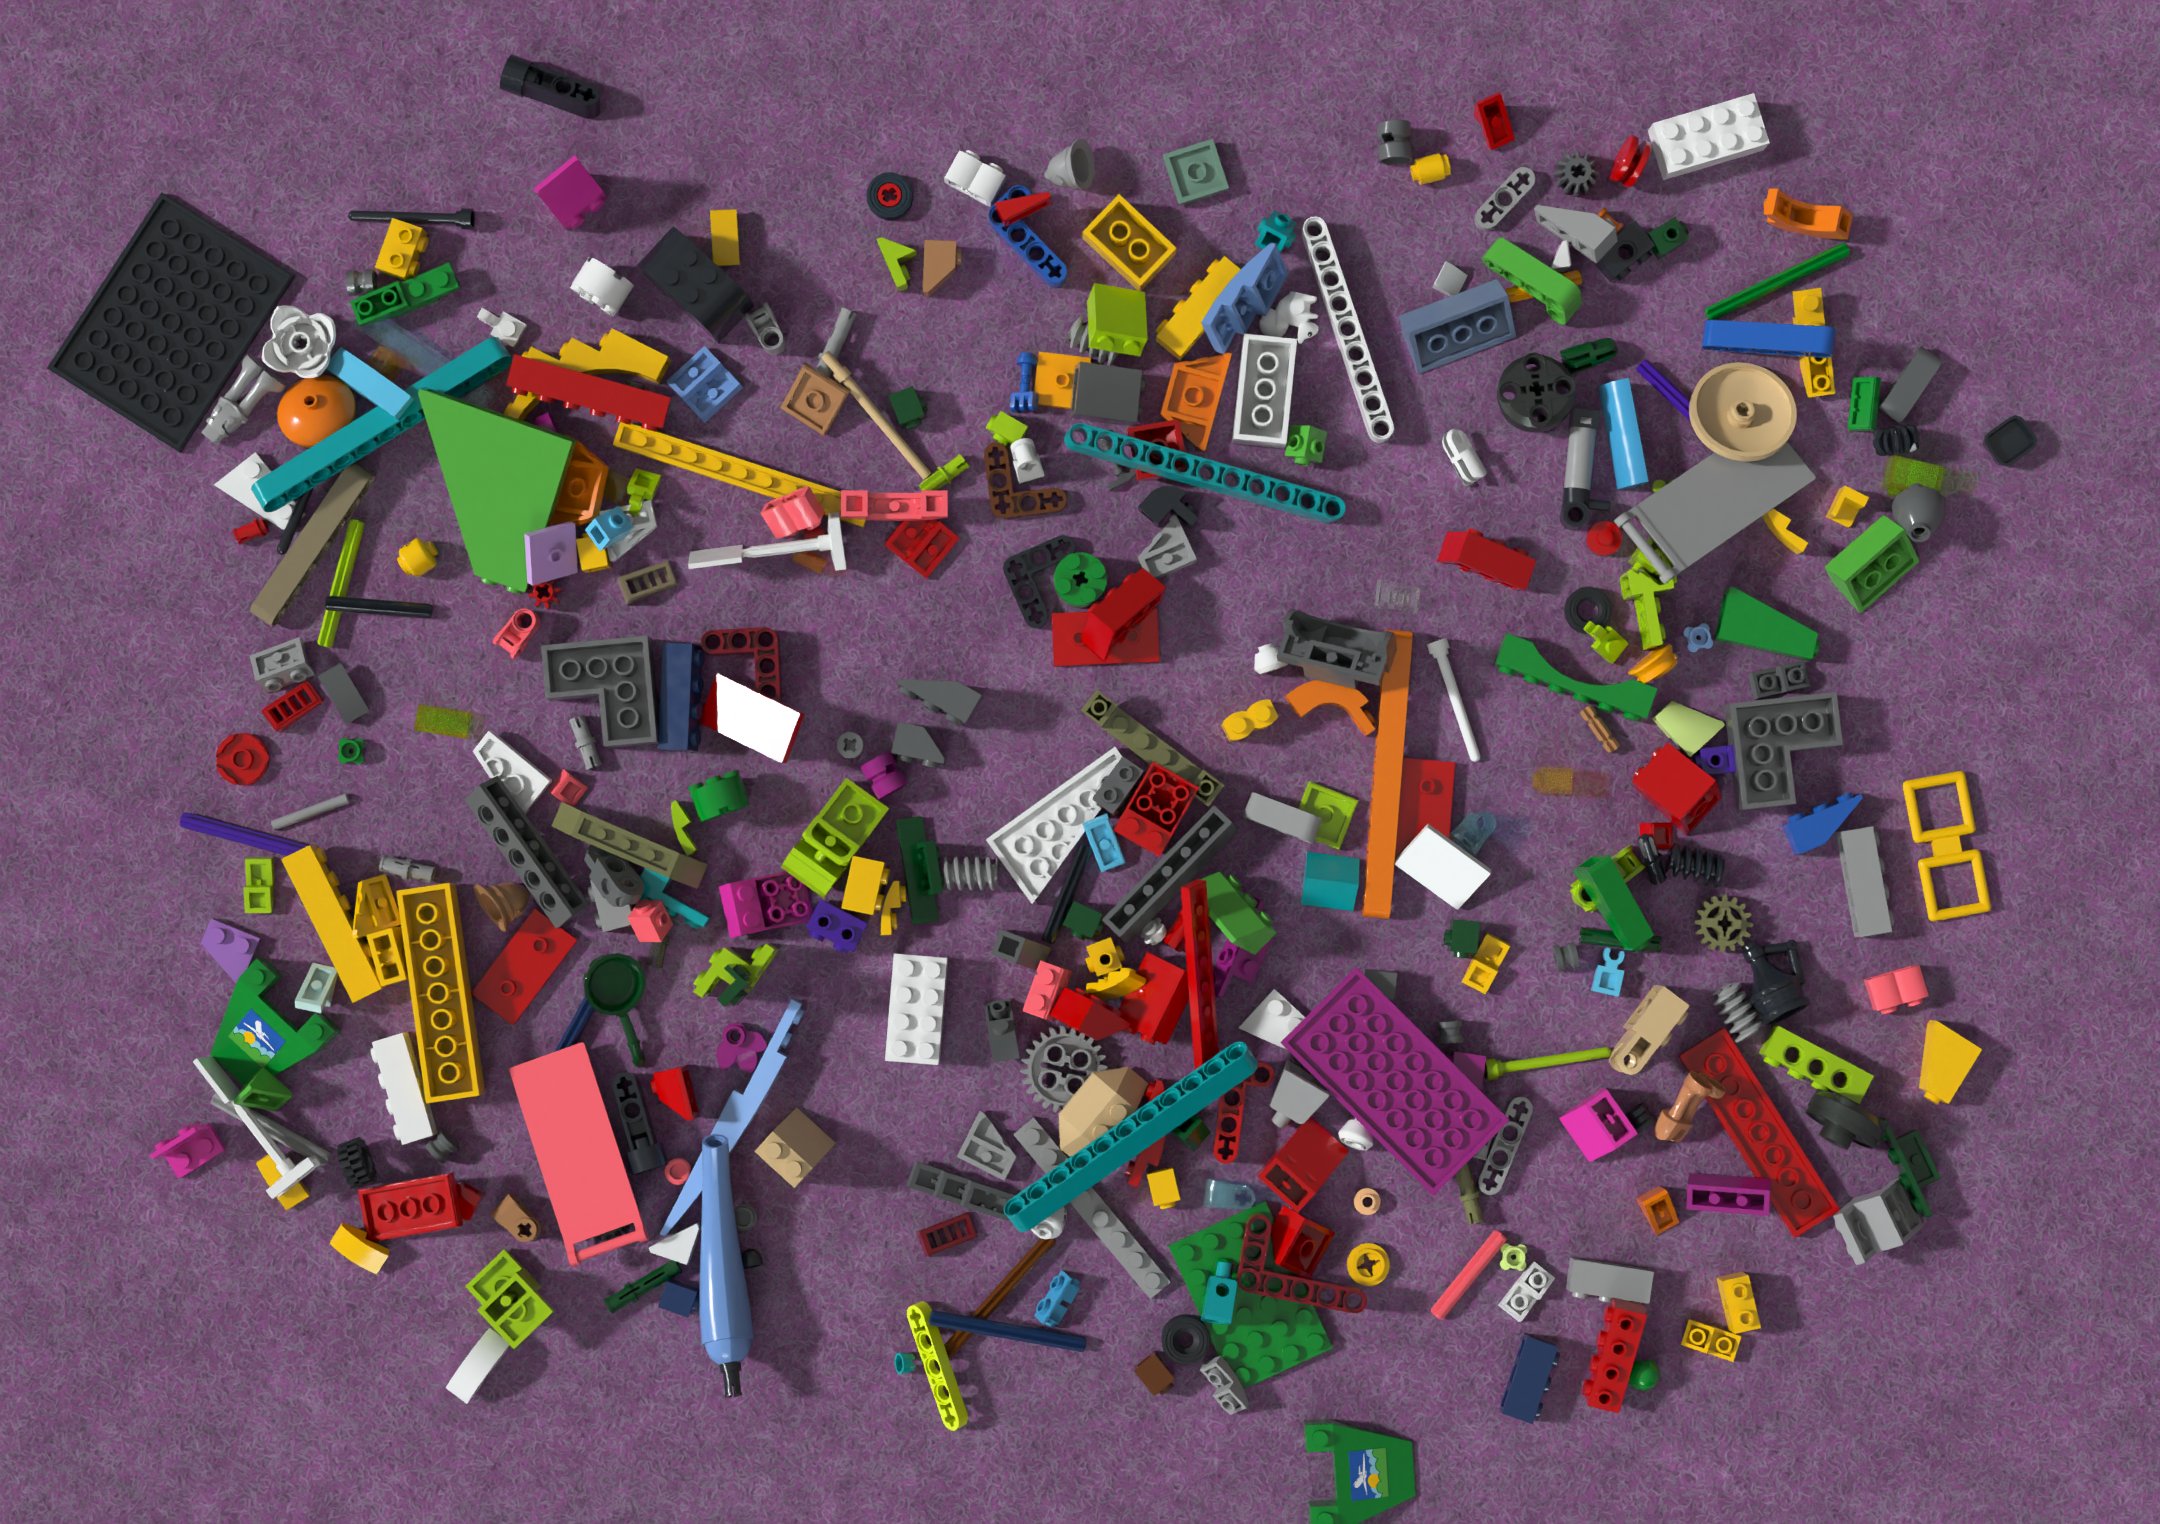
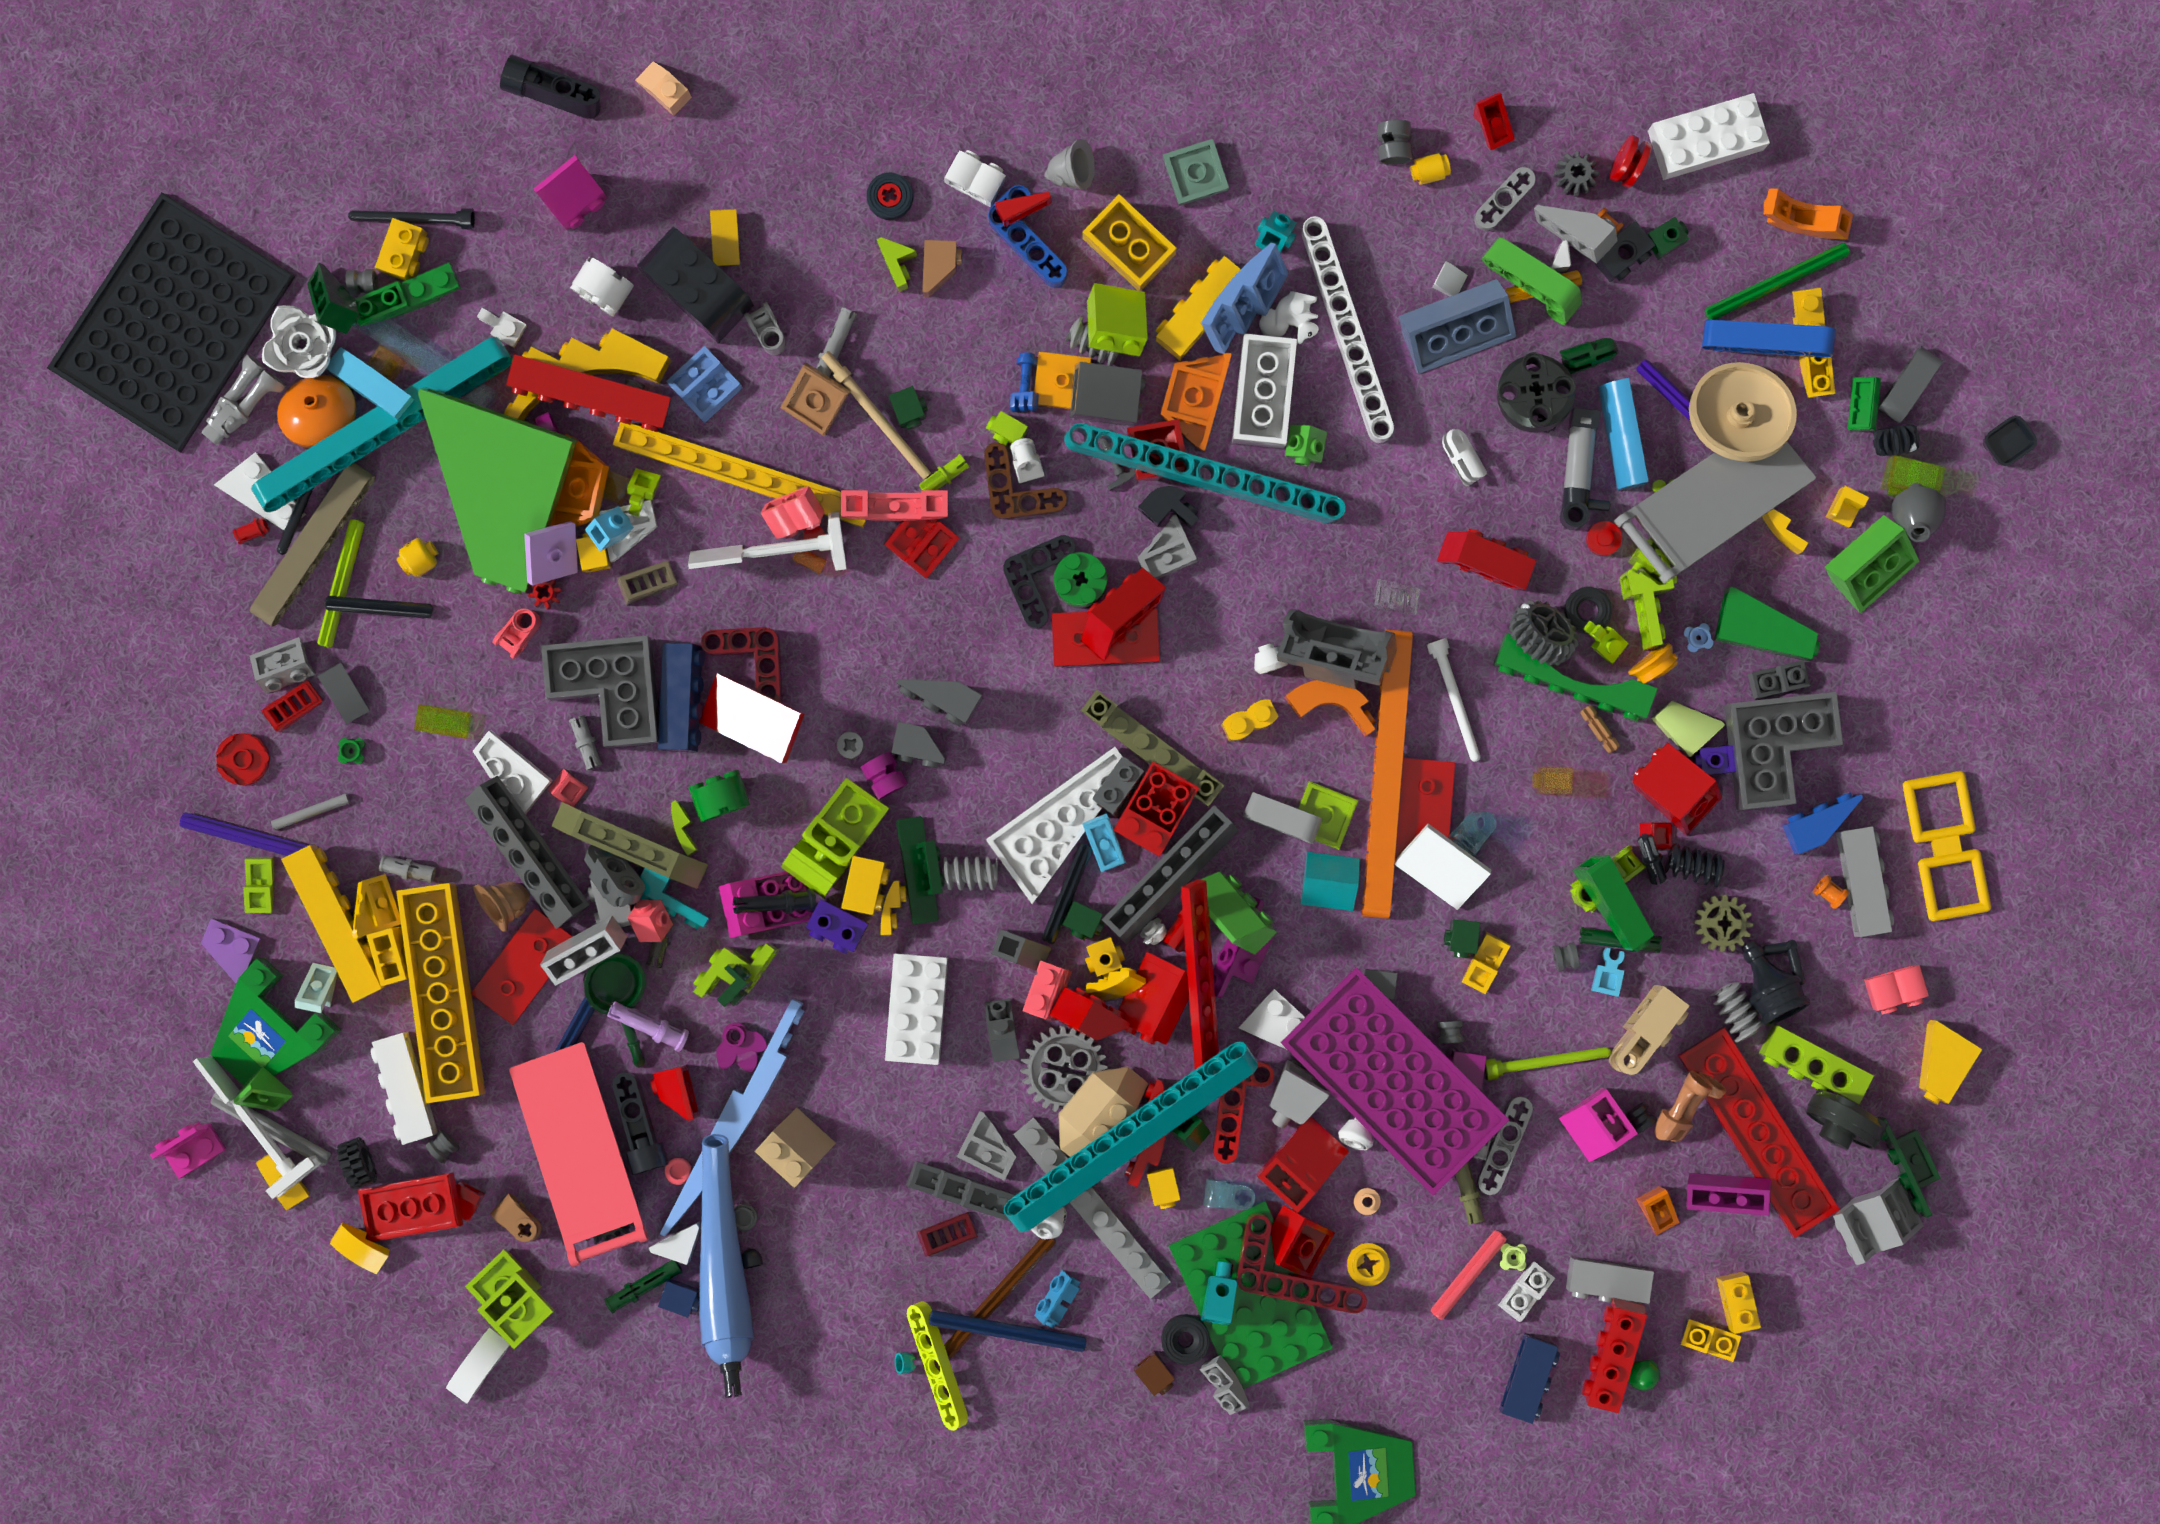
none -> dark green slope [307,263,360,334]
none -> light grey brick [540,916,627,986]
none -> lavender pin [607,1001,689,1052]
none -> light nougat slope [635,61,692,116]
none -> black pin [733,889,816,914]
none -> dark grey gear [1509,599,1579,666]
none -> orange bush [1813,874,1849,909]

